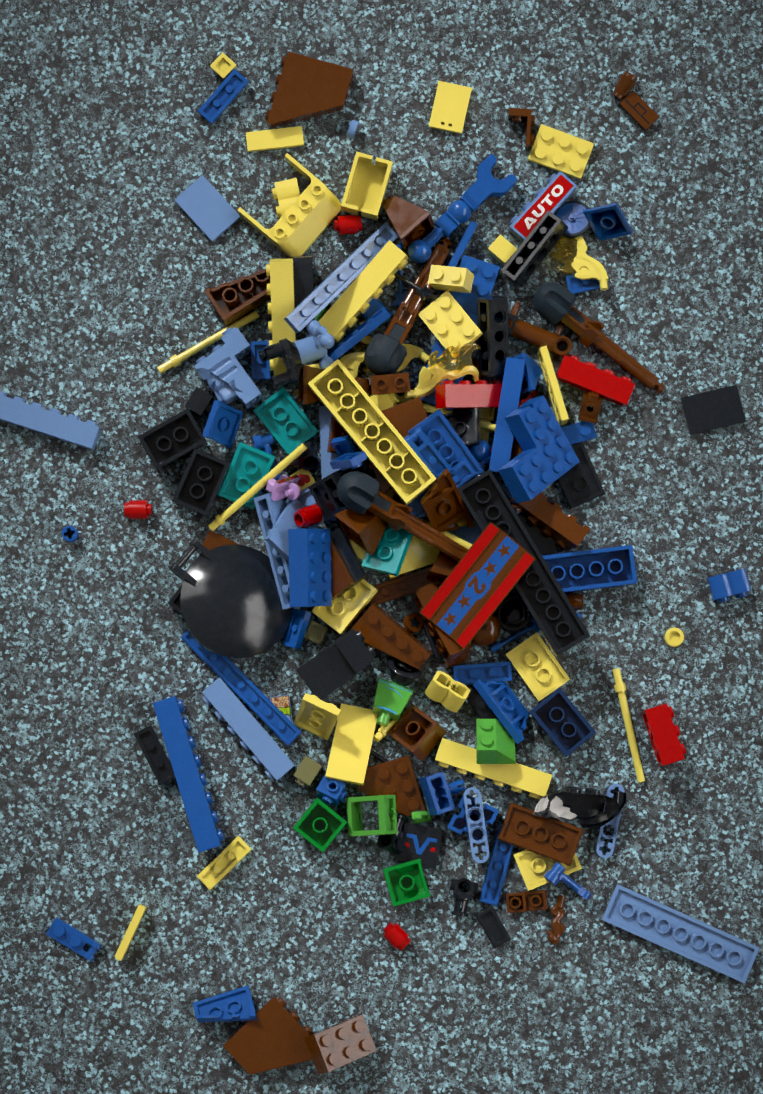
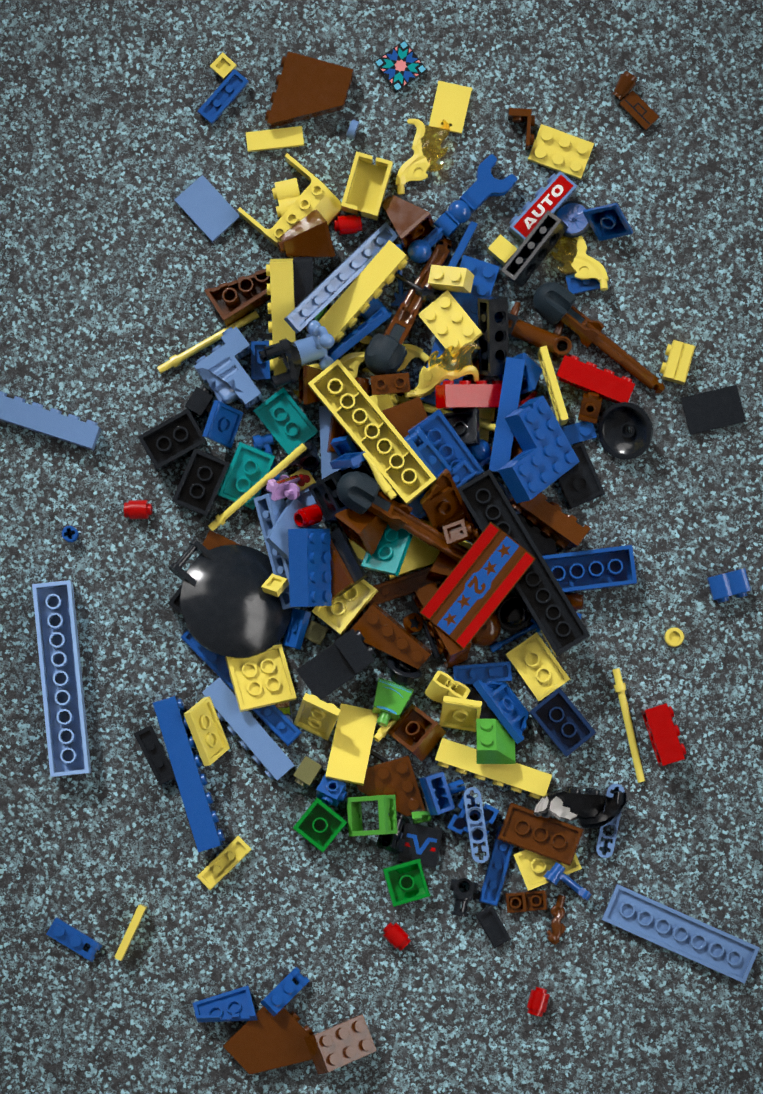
none -> light blue brick [32,580,91,777]
none -> light yellow plate [184,696,230,766]
none -> light yellow plate [225,644,297,712]
none -> blue plate [260,966,310,1016]
none -> light yellow plate [261,574,289,597]
none -> reddish brown slope [278,209,335,257]
none -> light yellow animal [363,453,397,500]
none -> tile [374,40,427,93]
none -> piece [395,119,450,195]
none -> light yellow tile [439,696,482,732]
none -> reddish brown bracket [443,519,481,546]
none -> red brick [527,987,550,1017]
none -> black dish [598,402,653,460]
none -> light yellow brick [660,340,696,385]

